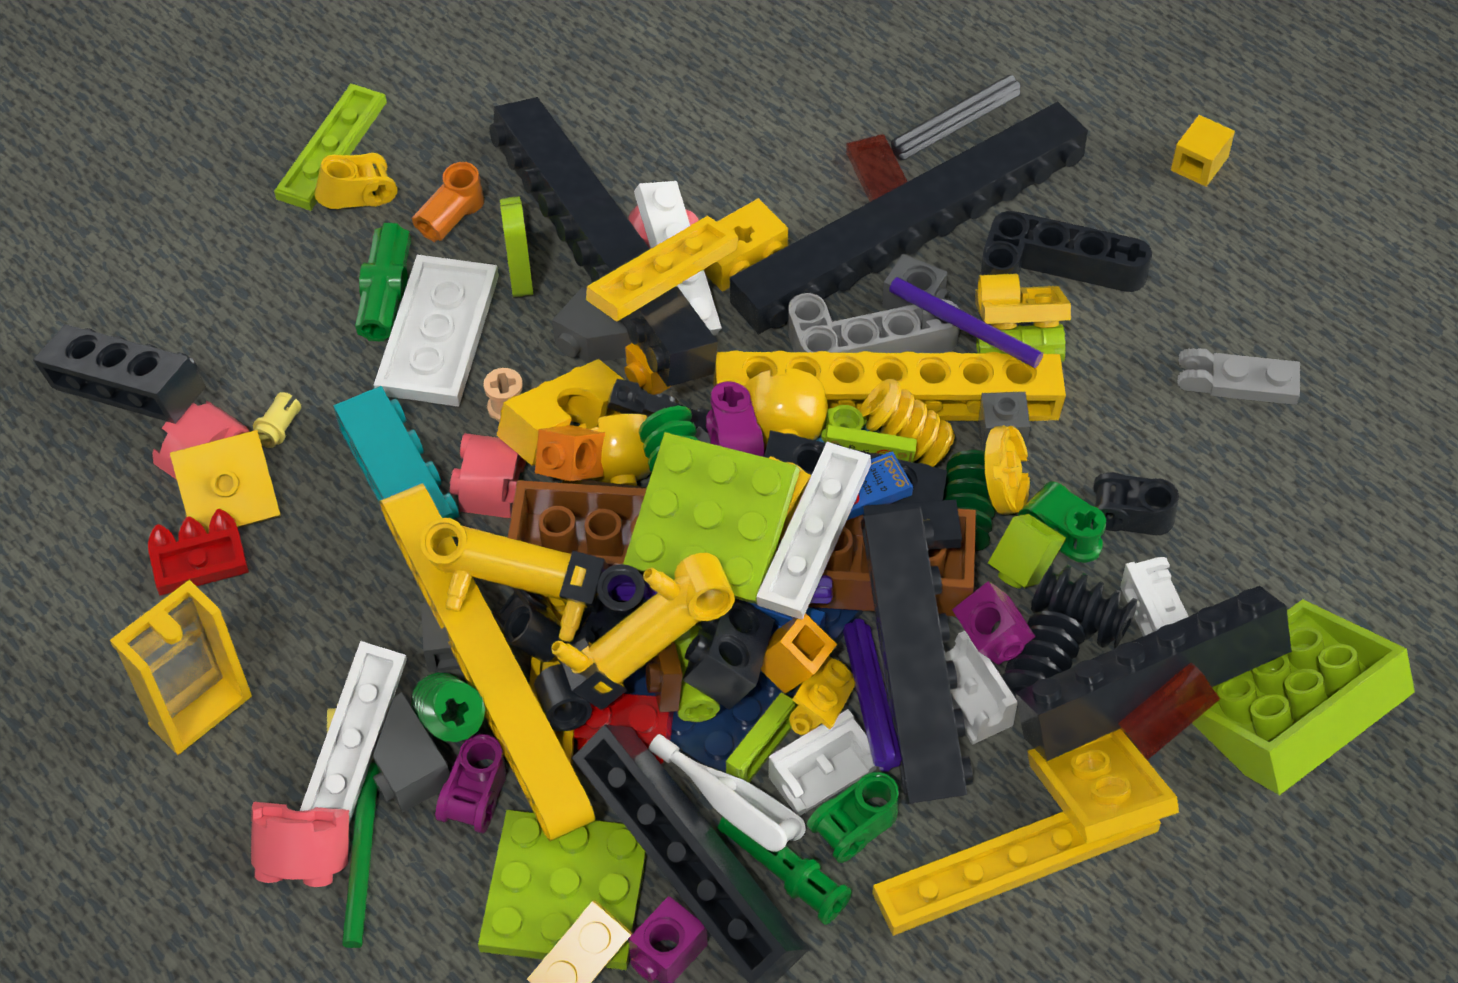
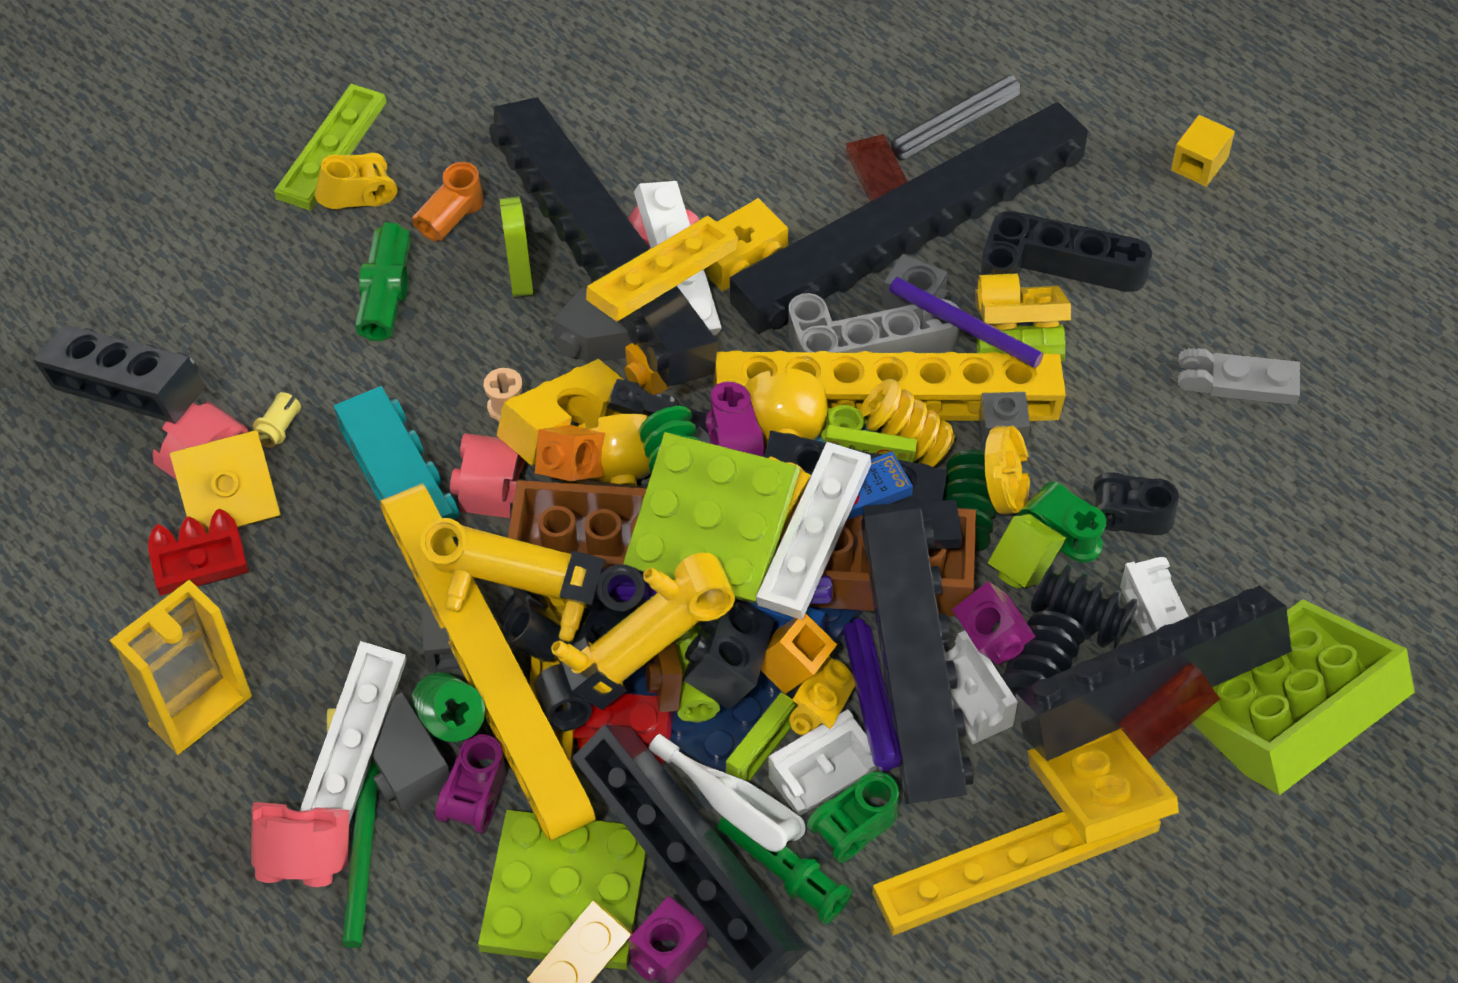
white plate [374,255,499,407] -> none

